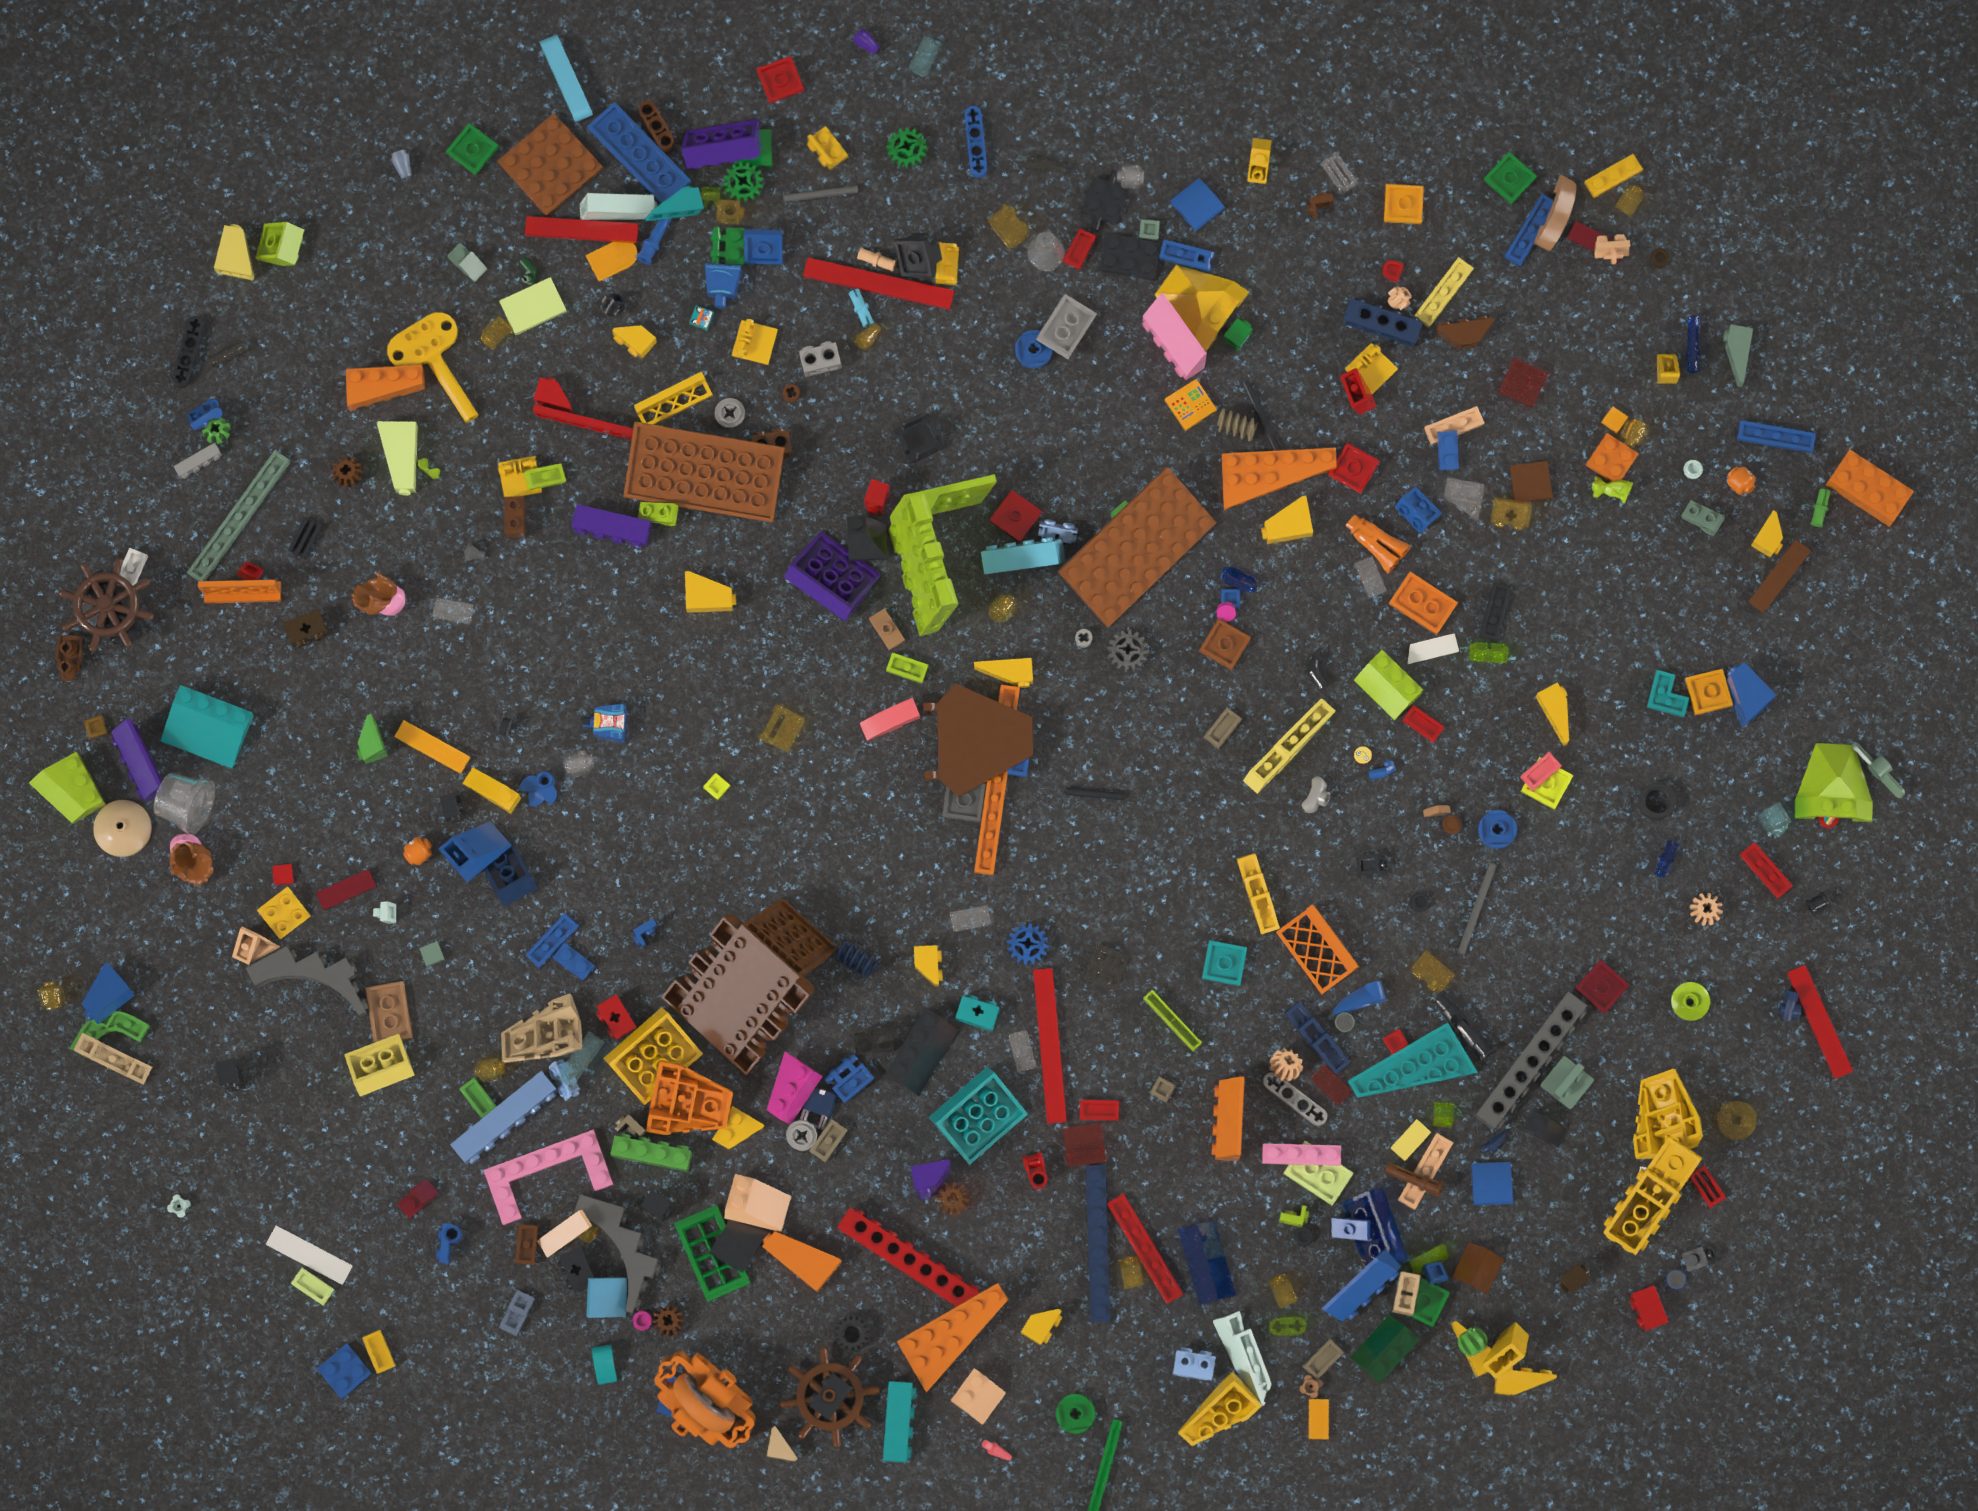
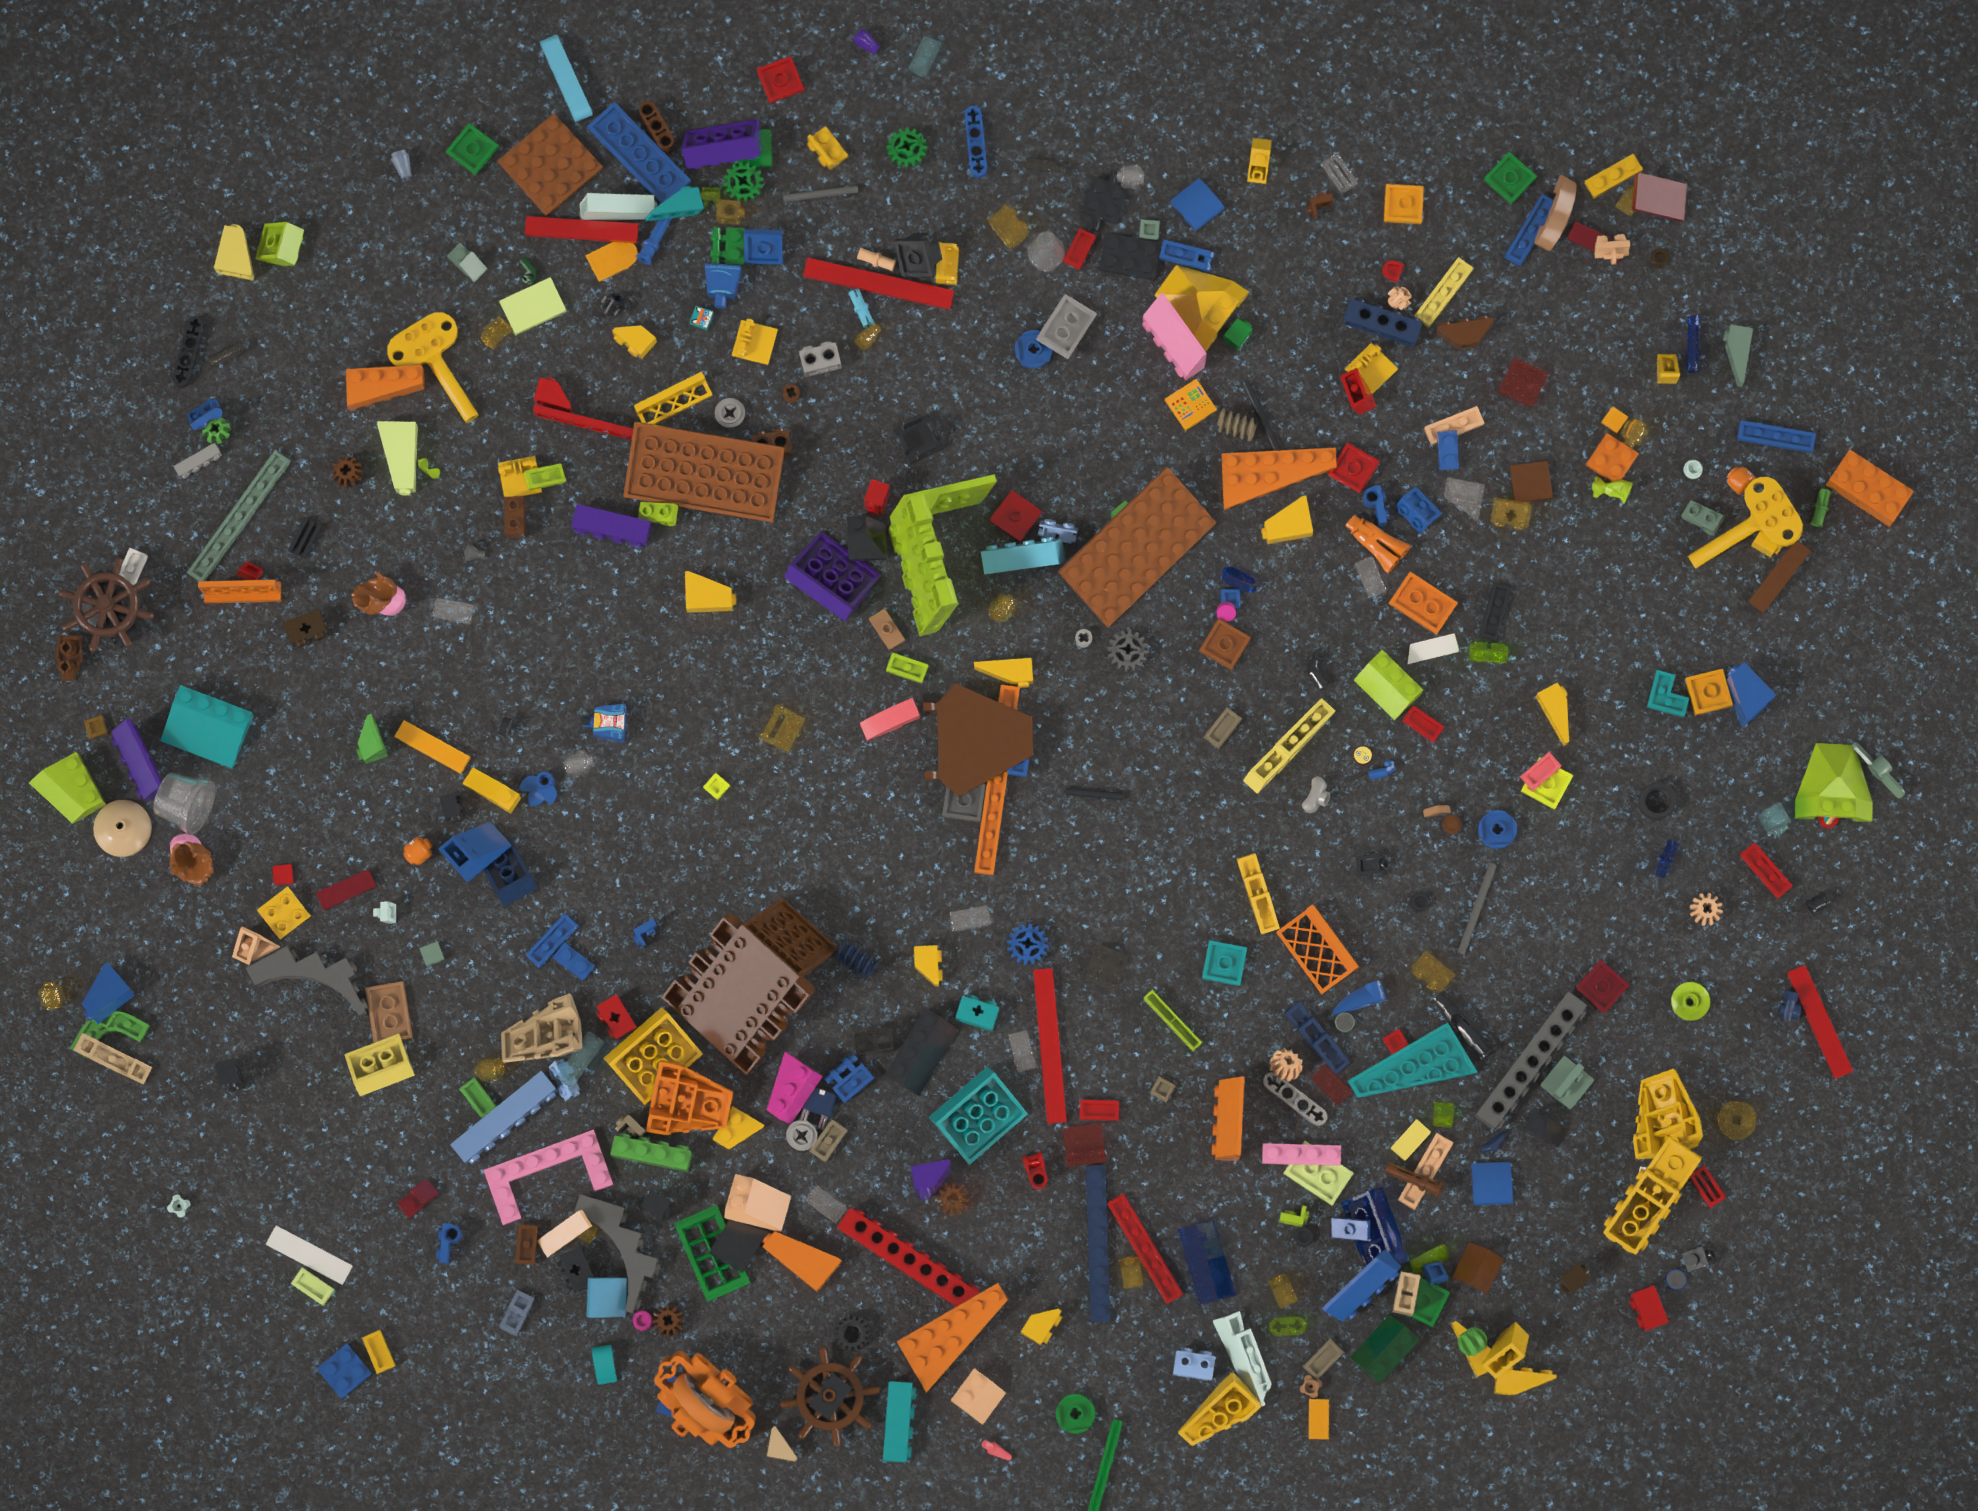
none -> clear tile [805,1185,848,1224]
none -> blue plate [1363,485,1389,527]
none -> tile [1632,172,1687,222]
none -> yellow piece [1688,477,1803,569]

